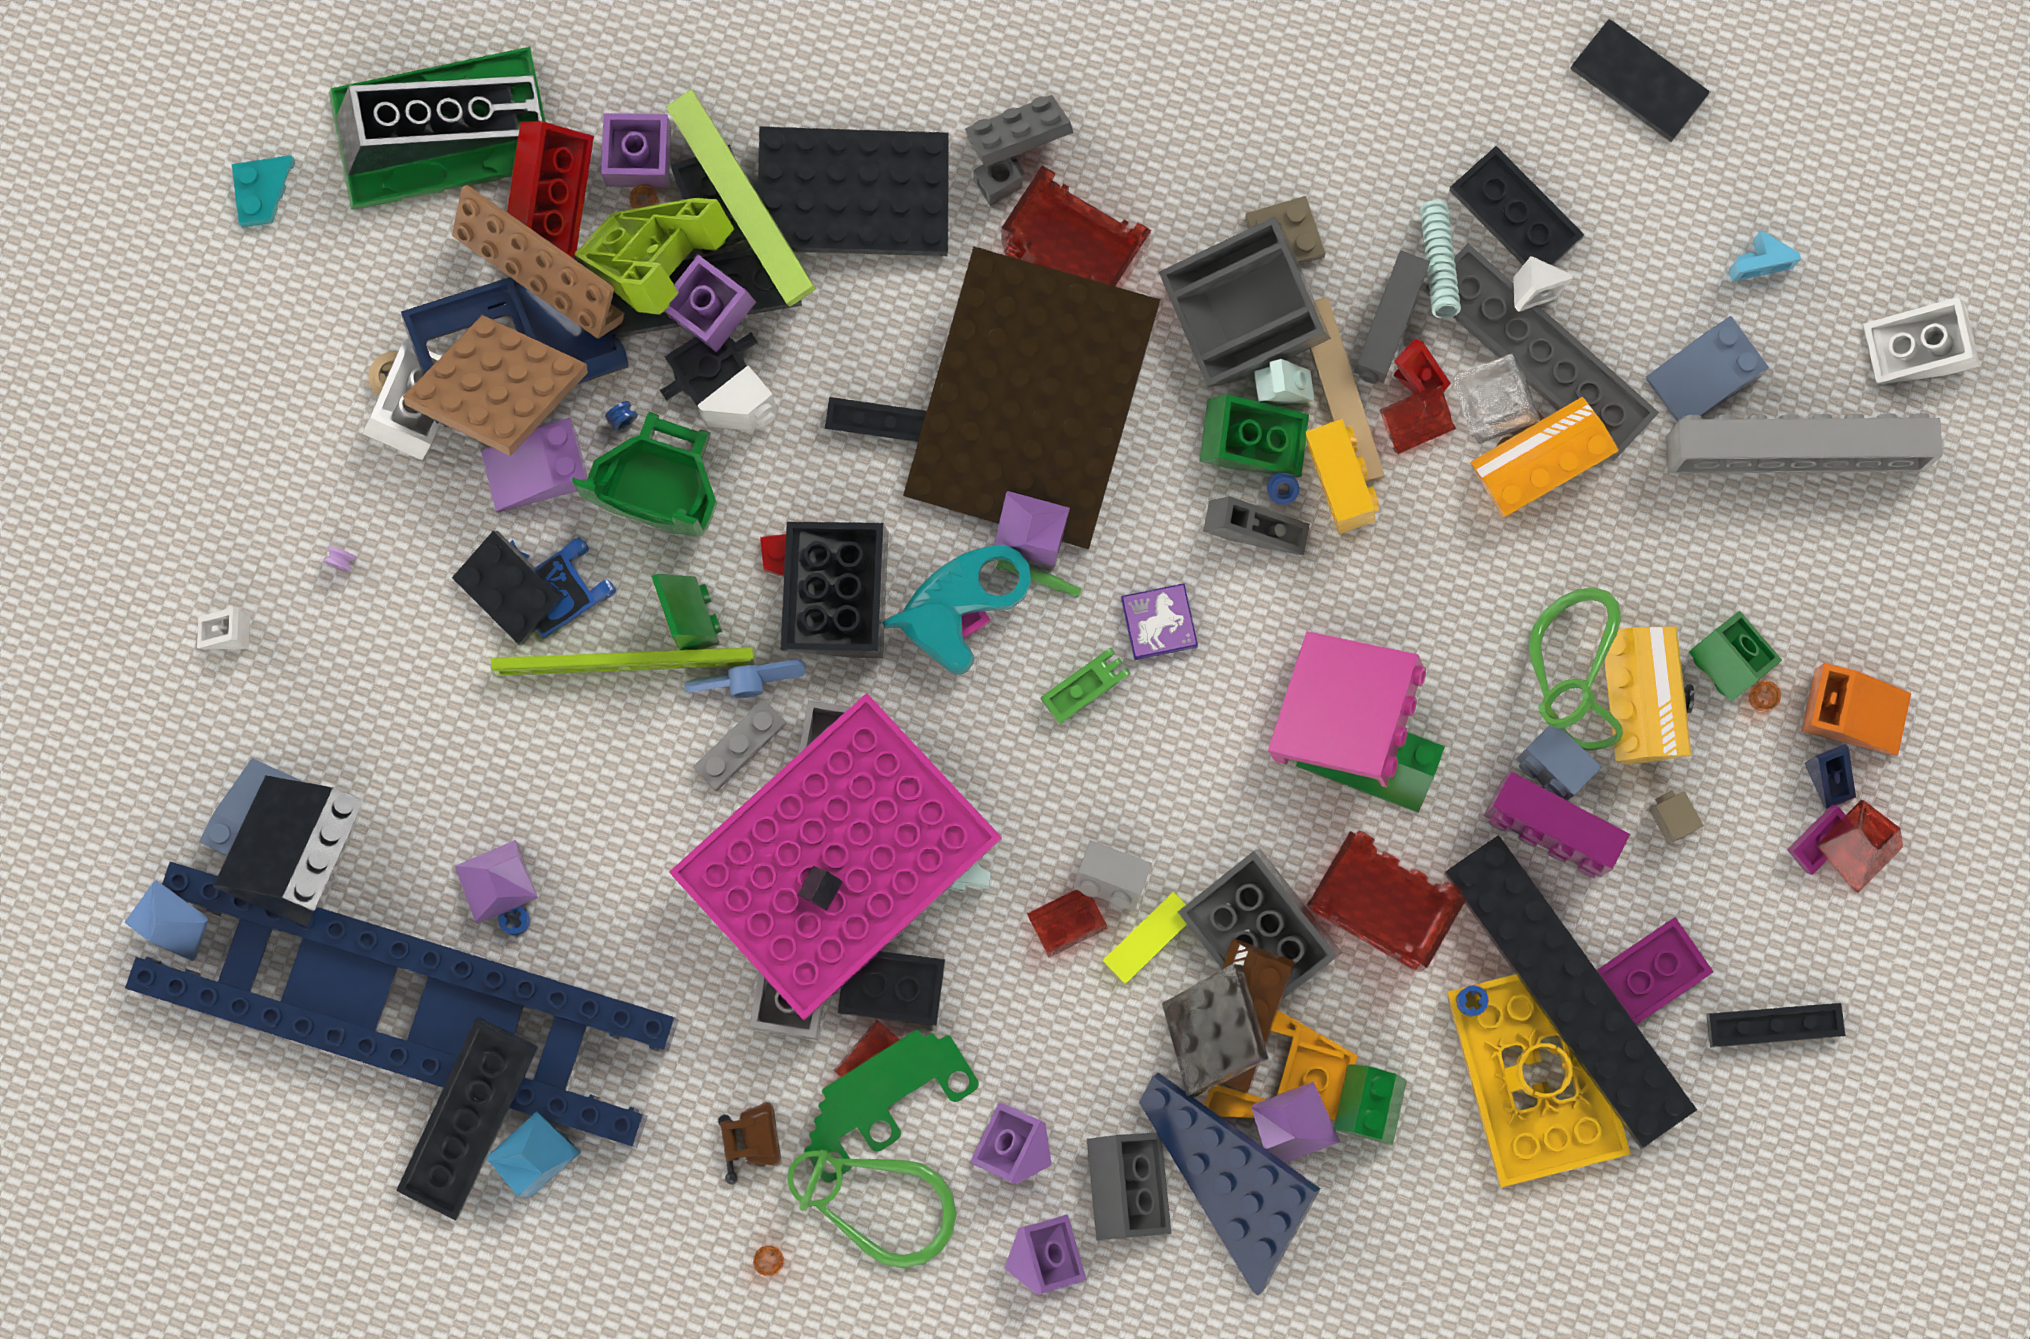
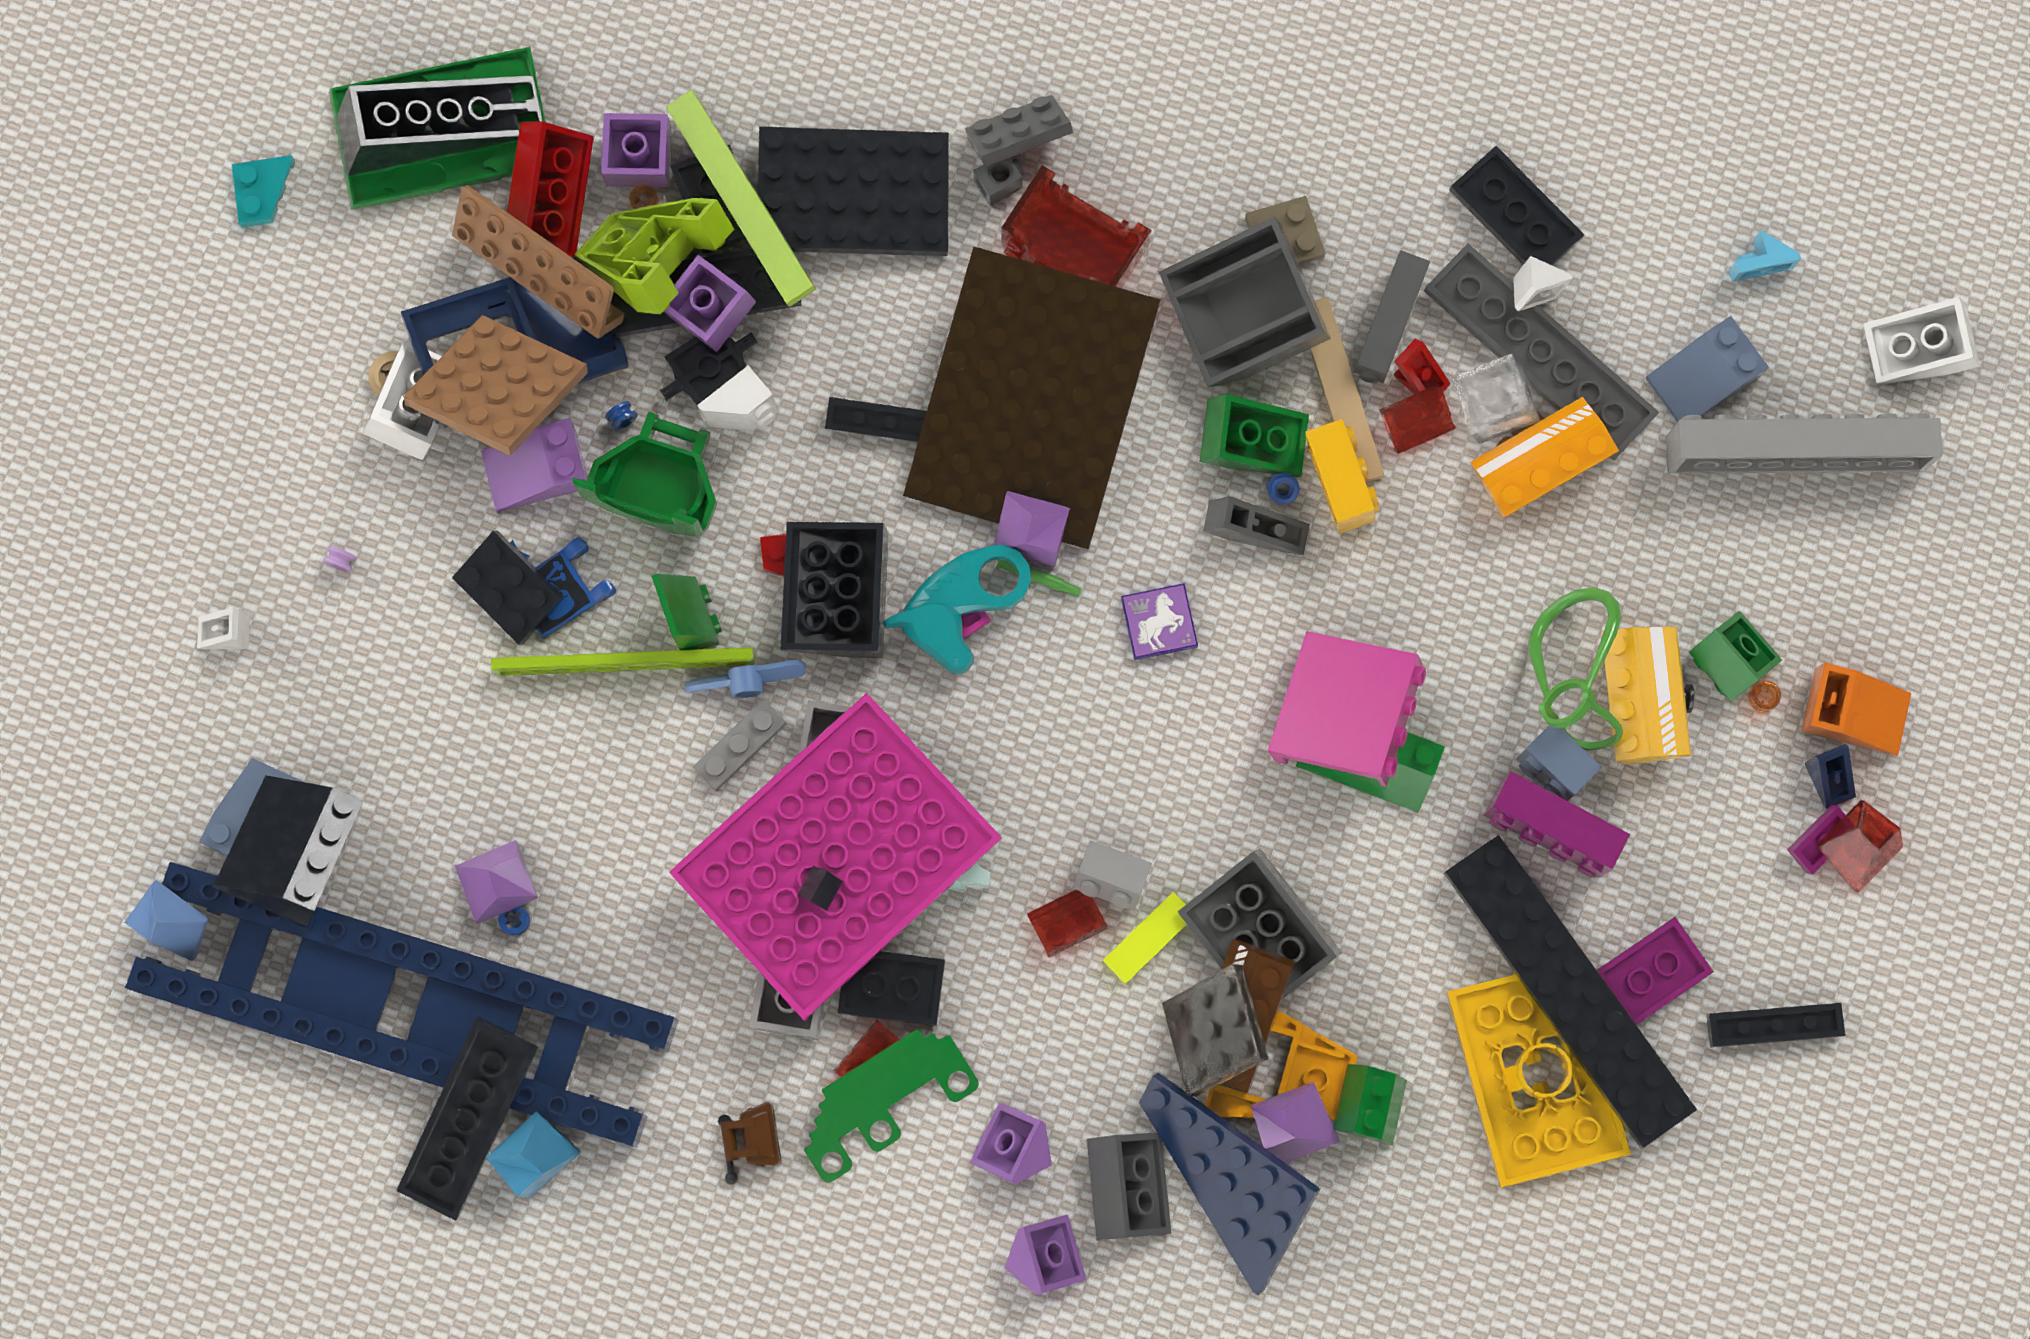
clear orange bush [753,1246,784,1276] -> none
bright green animal [787,1149,957,1269] -> none
bright green hinge [1040,648,1131,725] -> none
light aqua brick [1254,359,1314,406] -> none
clear red windscreen [1306,830,1467,972] -> none
light aqua piece [1420,200,1461,318] -> none
blue bush [1456,985,1488,1017] -> none
black tile [1570,18,1710,142] -> none
dark tan brick [1649,790,1704,845] -> none

